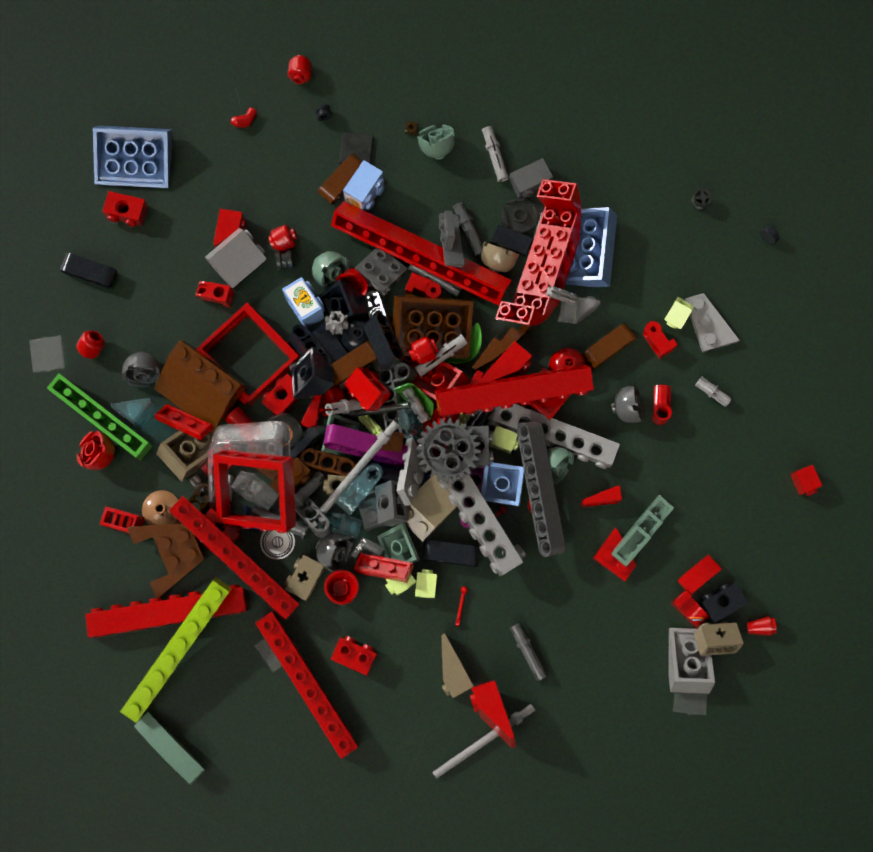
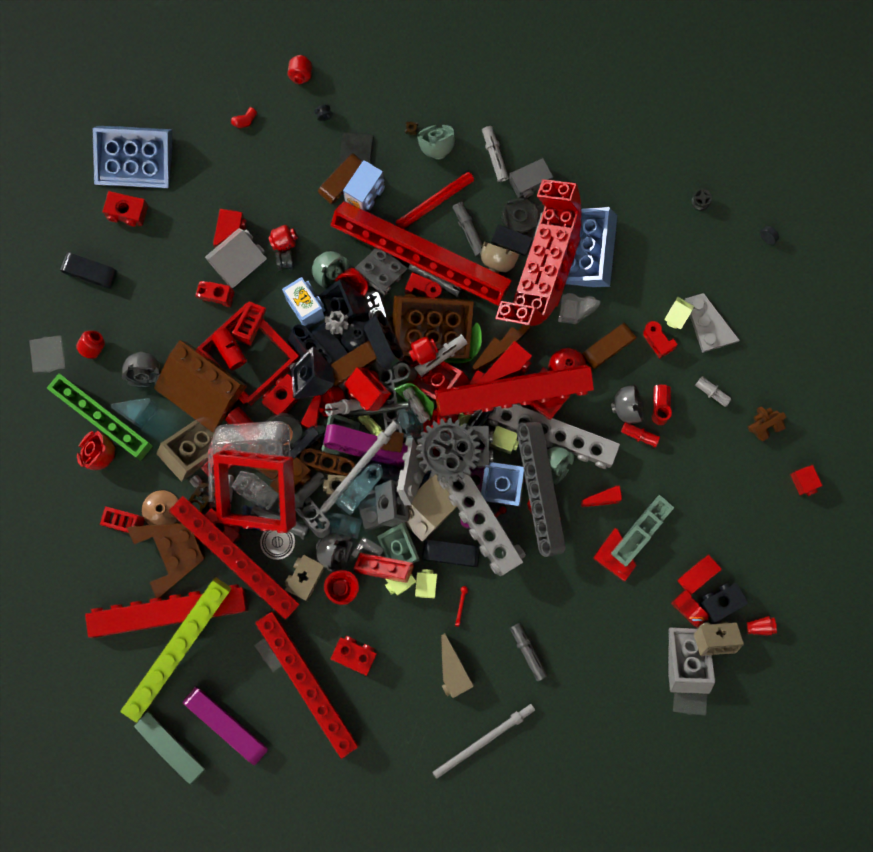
red tile [155,404,213,440] -> none
dark grey bracket [439,211,464,267] -> none
red slope [470,680,516,748] -> none
light grey axle [546,286,577,304] -> none
none -> magenta beam [182,686,268,766]
none -> red pin [211,328,247,371]
none -> red slope [232,301,266,345]
none -> red axle [395,172,474,229]
none -> red axle [621,423,660,447]
none -> reddish brown hips [747,407,787,441]

